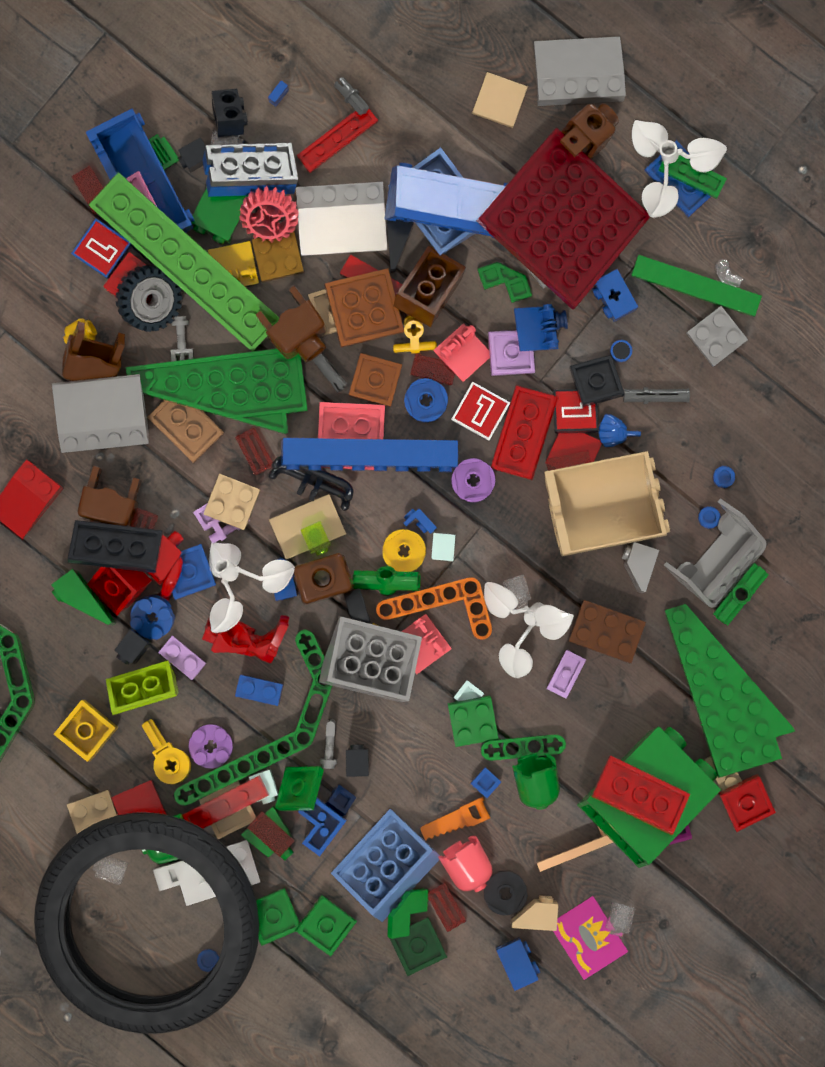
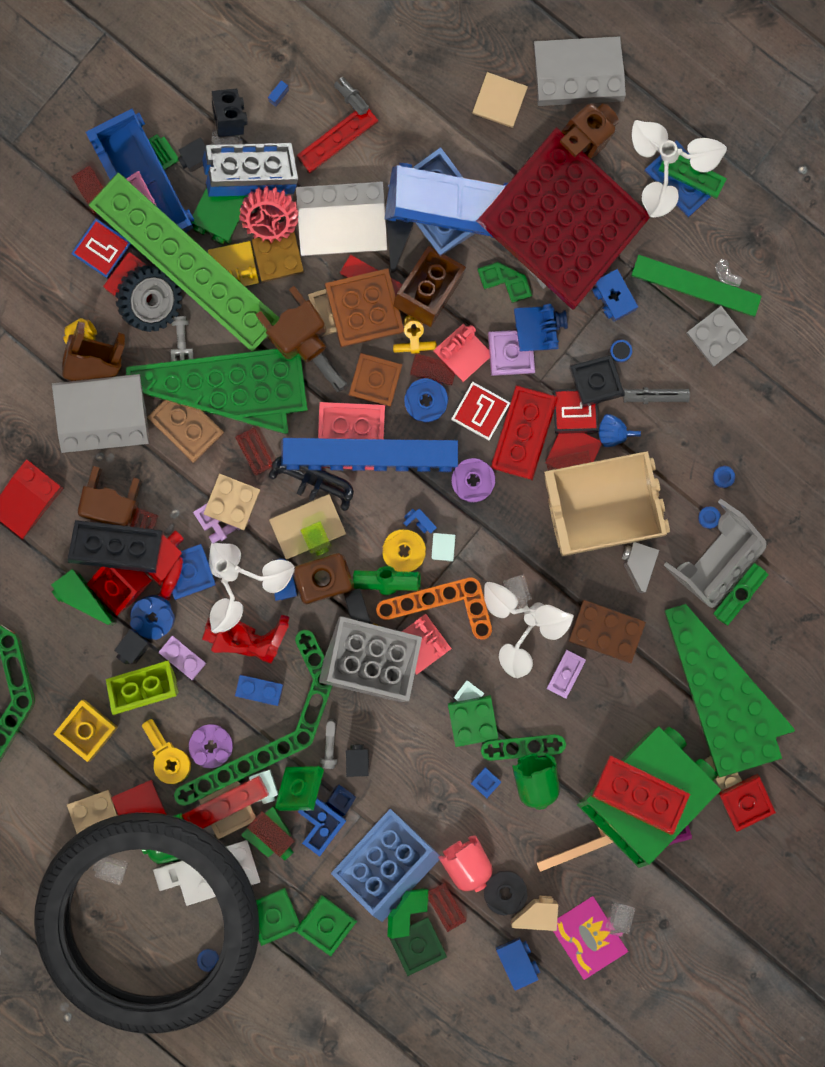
orange piece [420,797,490,841] -> none

